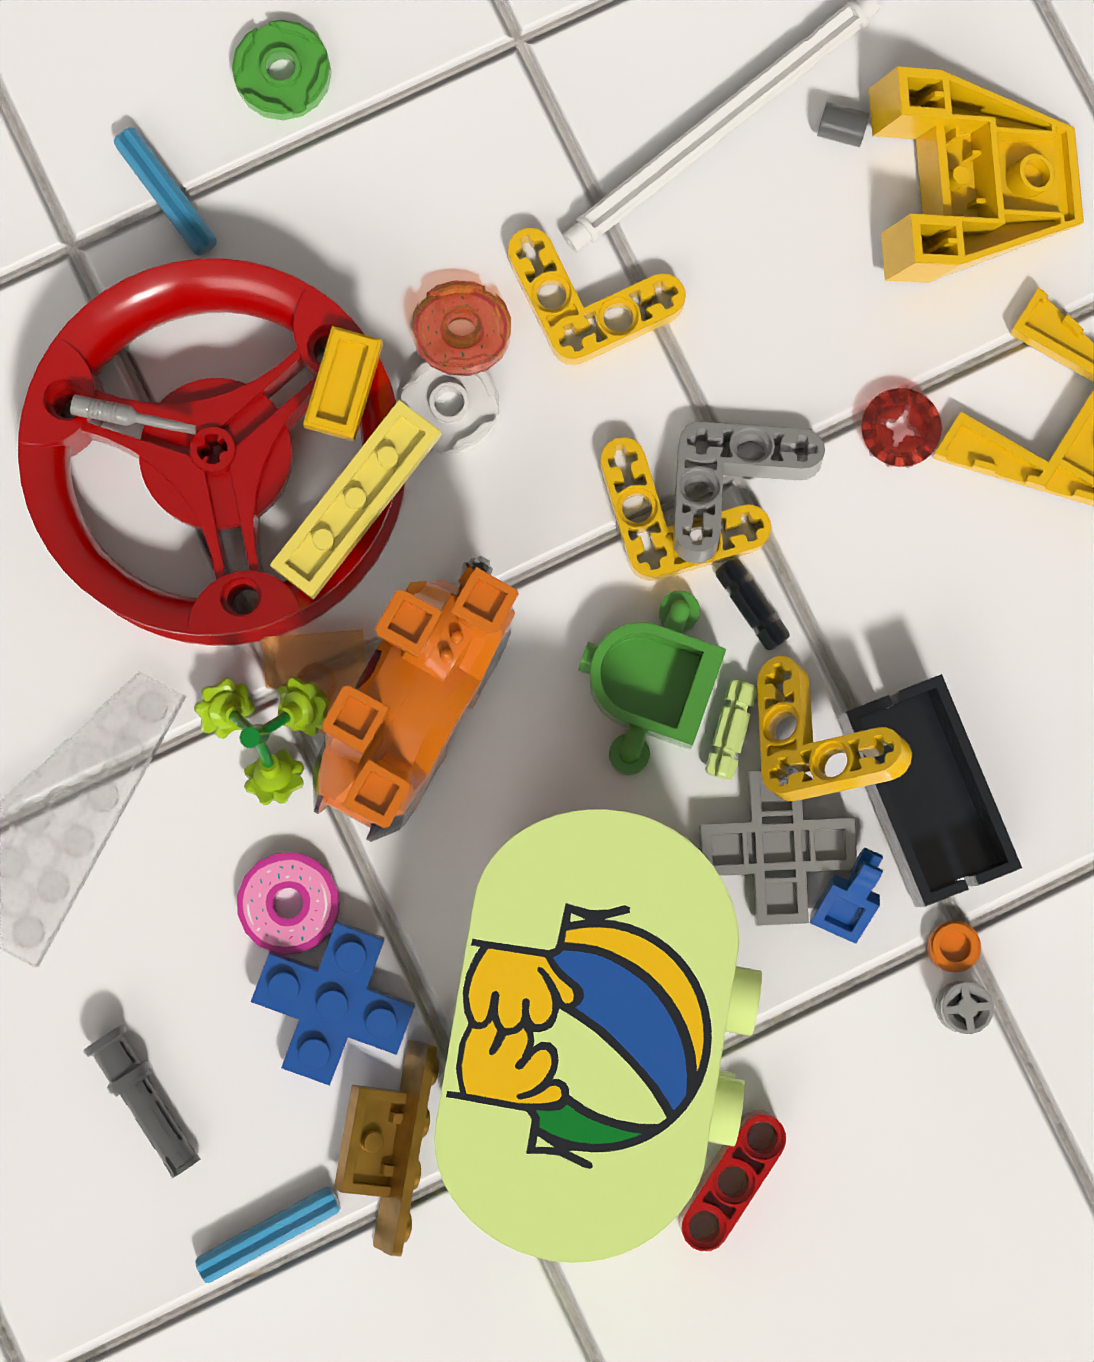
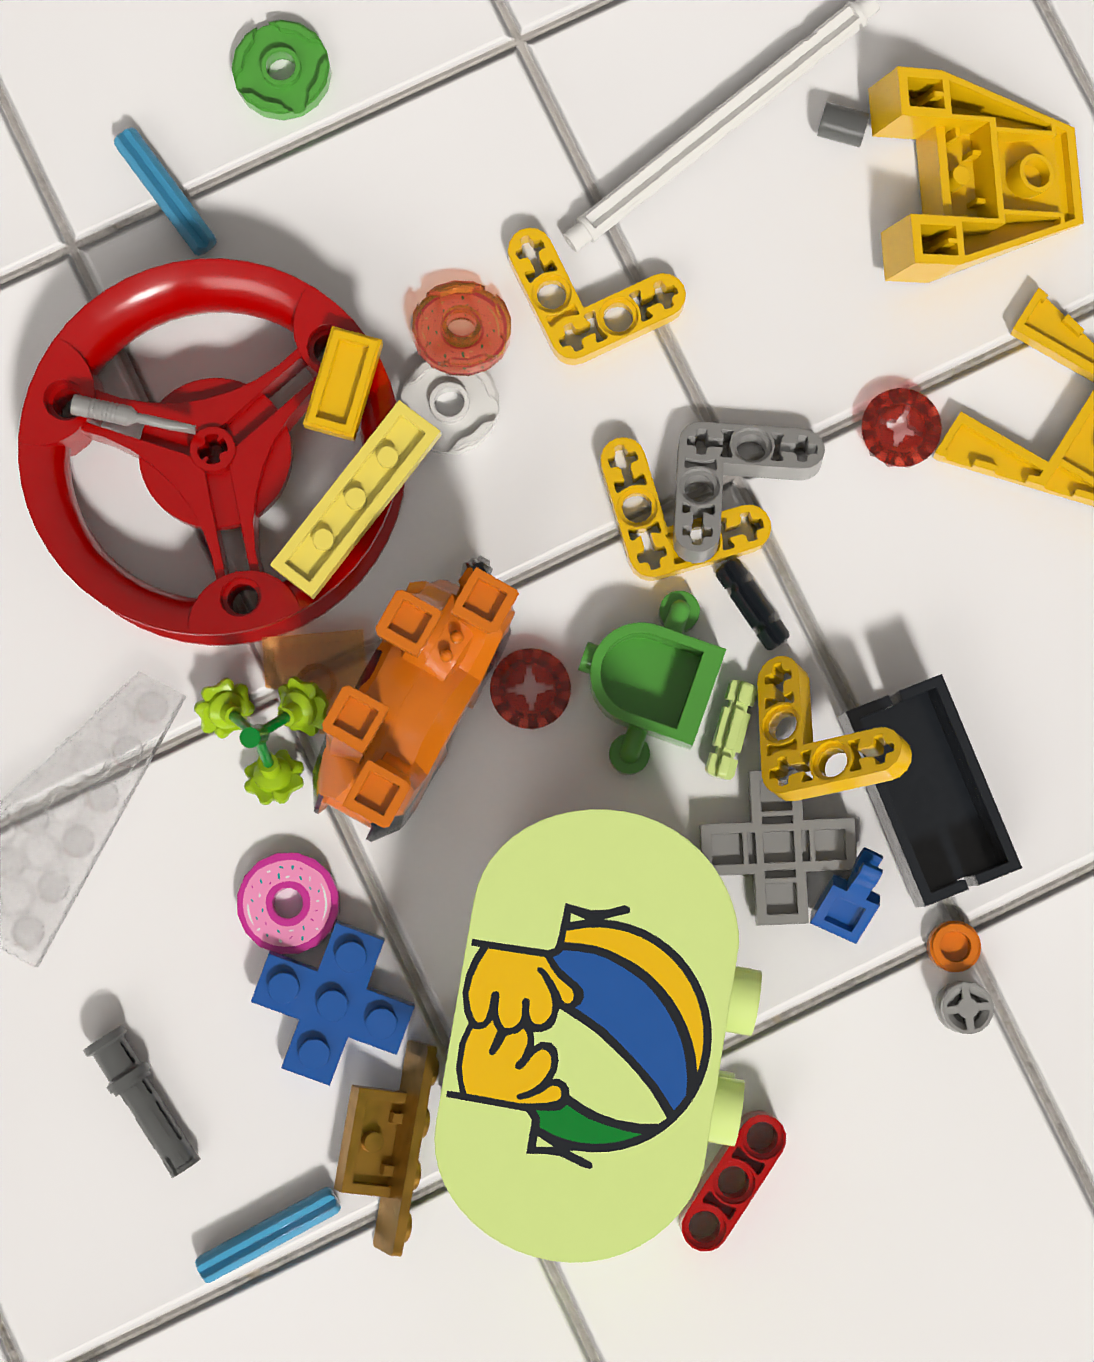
none -> clear red gear [490,648,571,730]

